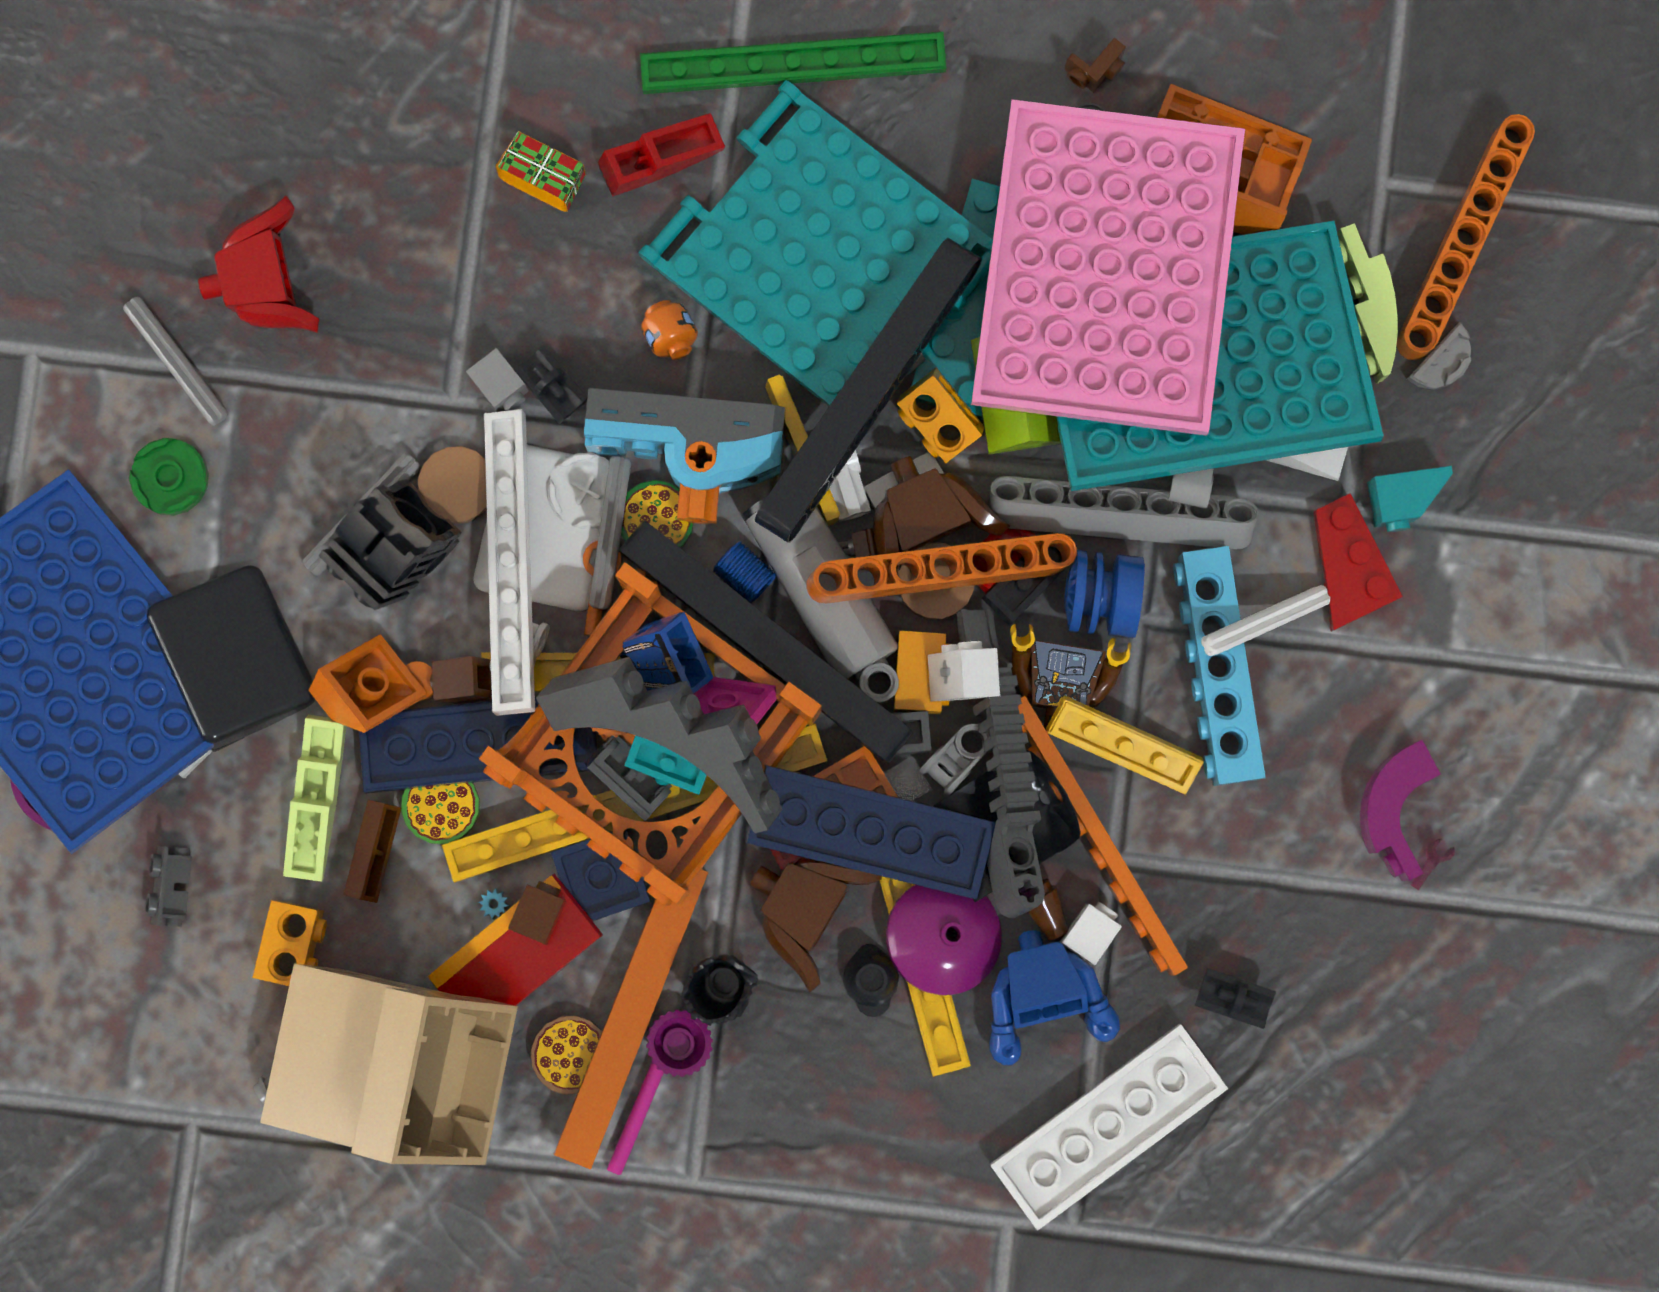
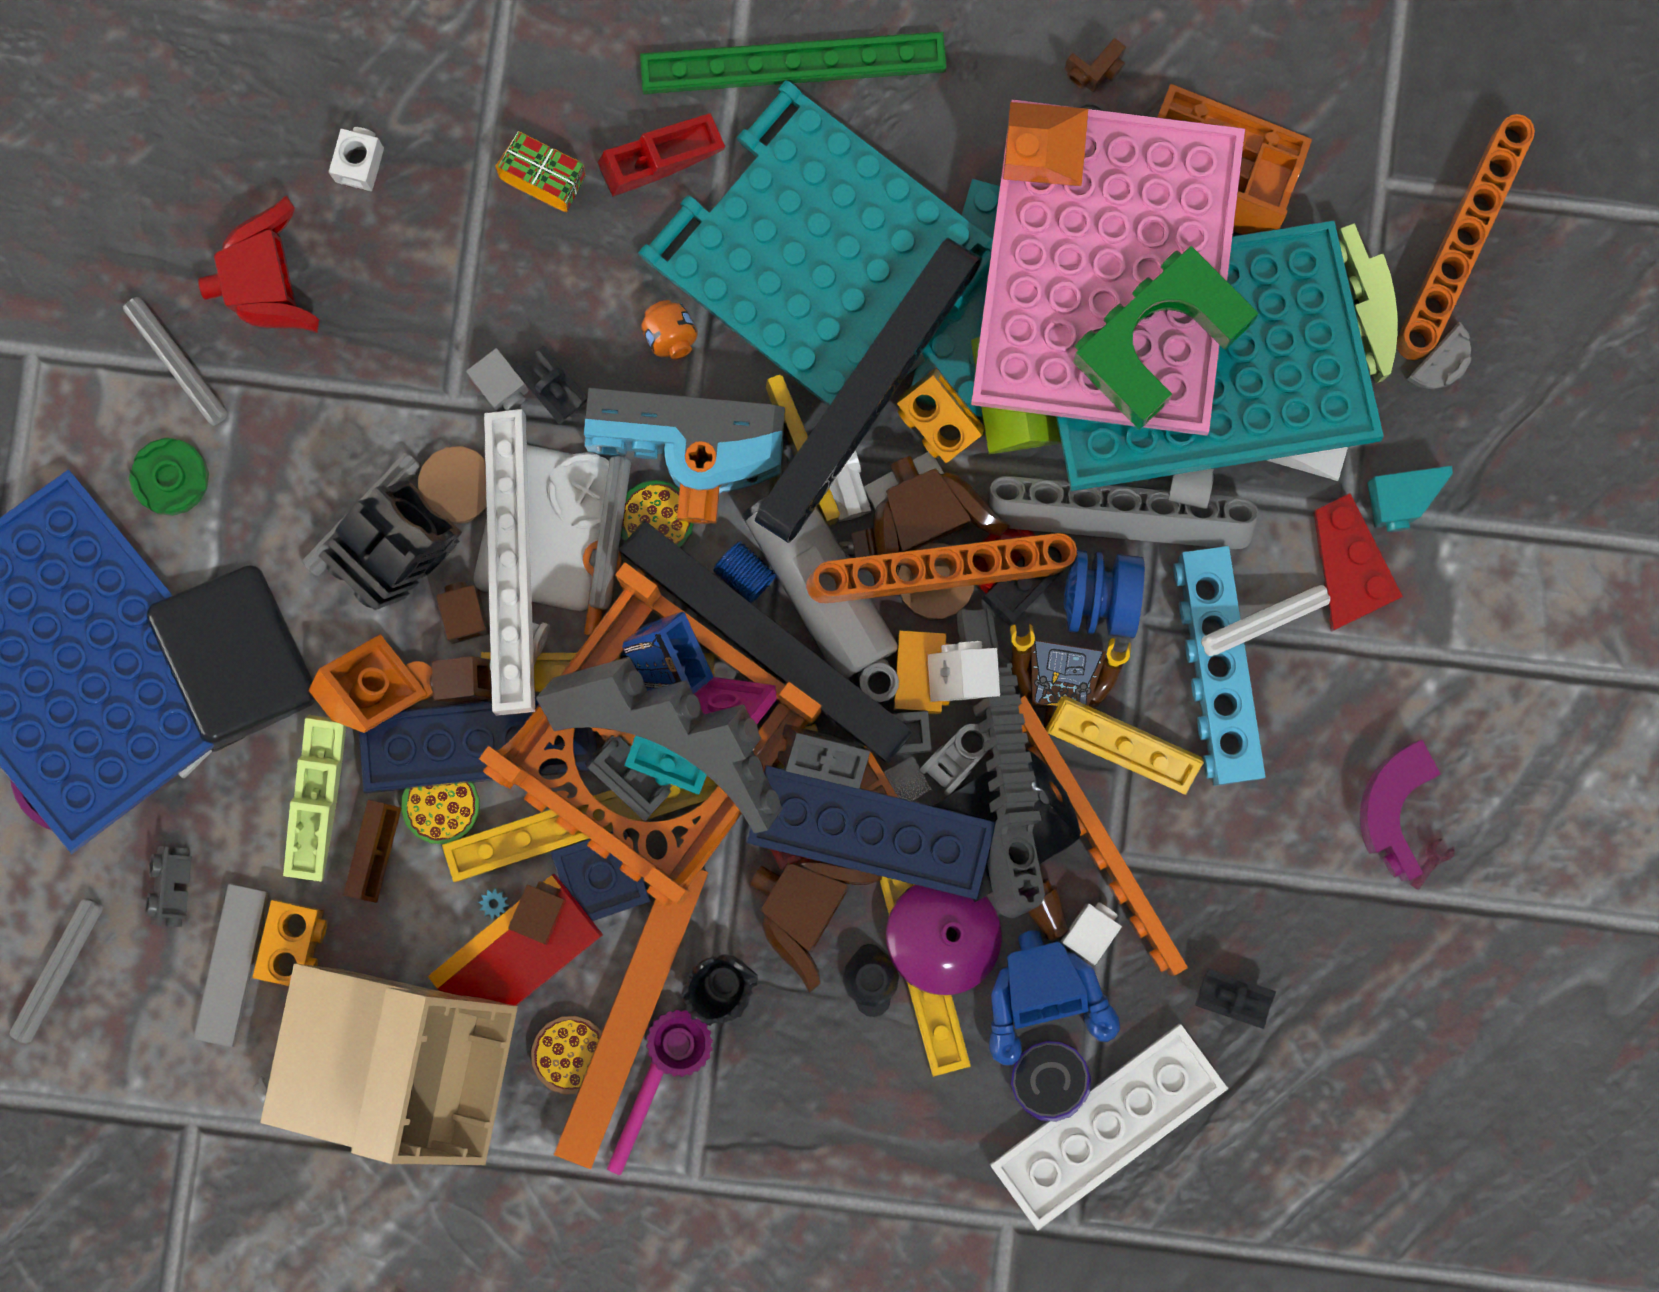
none -> light grey axle [10,898,103,1044]
none -> light grey tile [194,884,269,1047]
none -> white brick [329,127,384,191]
none -> reddish brown brick [436,581,490,644]
none -> dark grey hinge [778,724,870,789]
none -> orange slope [1003,102,1088,186]
none -> black tile [1011,1041,1091,1122]
none -> green arch [1073,246,1259,430]

